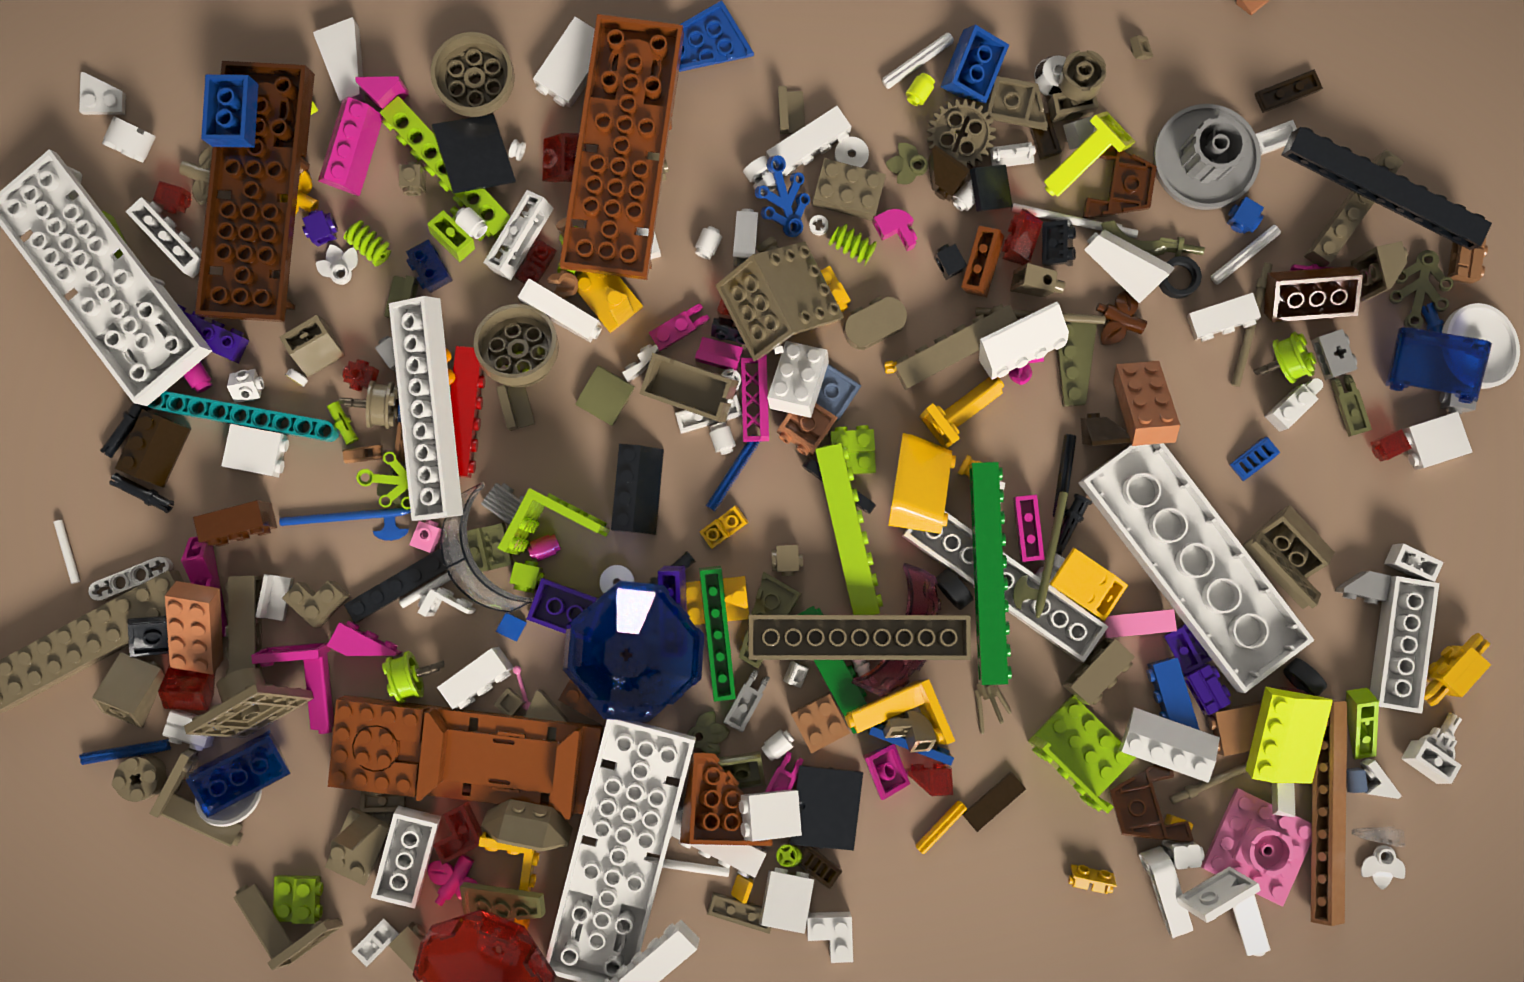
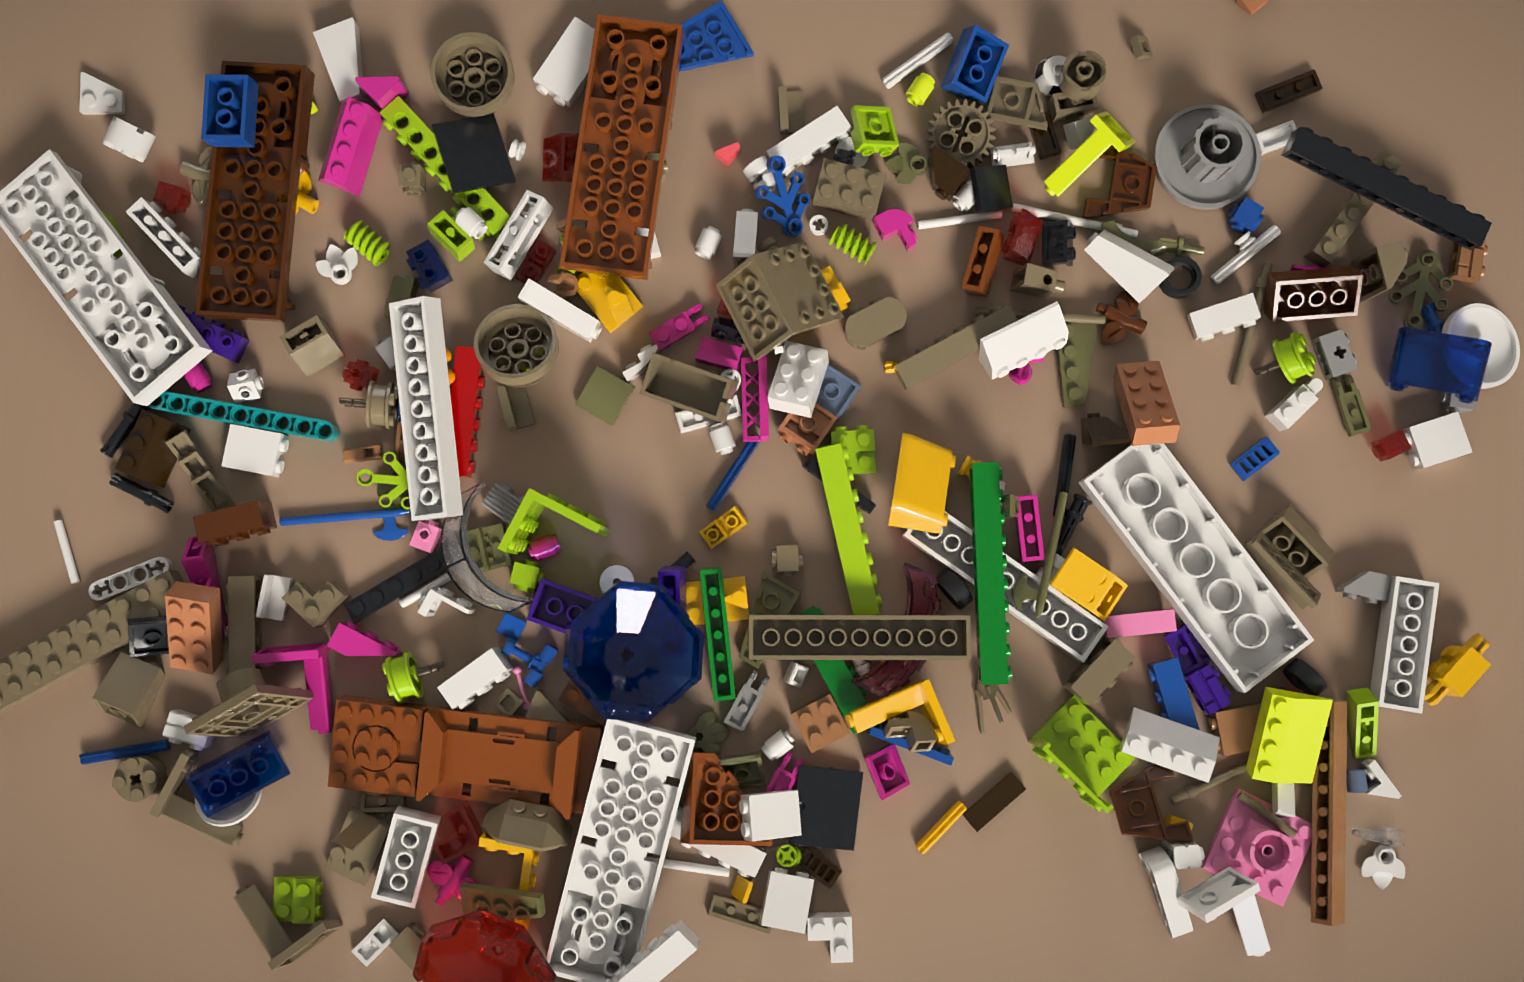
clear red slope [158,665,216,711] -> none
white tile [285,368,308,387] -> none
dark purple brick [302,210,338,247] -> none
lime pin [326,401,359,445] -> none
black slope [611,443,664,535] -> none
clear red slope [906,763,953,796] -> none
yellow piece [919,377,1004,448] -> none
black brick [934,244,967,280] -> none
yellow hinge [1068,864,1117,894] -> none
white brick [1384,543,1444,582] -> none
white brick [1401,713,1462,784] -> none
none -> dark tan slope [165,429,235,512]
none -> blue bar [501,637,558,688]
none -> coral slope [715,142,740,167]
none -> black plate [833,149,854,164]
none -> lime plate [850,105,899,157]
none -> white bar [917,210,1002,230]
none -> olive slope [1001,494,1019,517]
none -> white bush [1234,231,1256,251]
none -> dark tan bar [1237,791,1297,838]

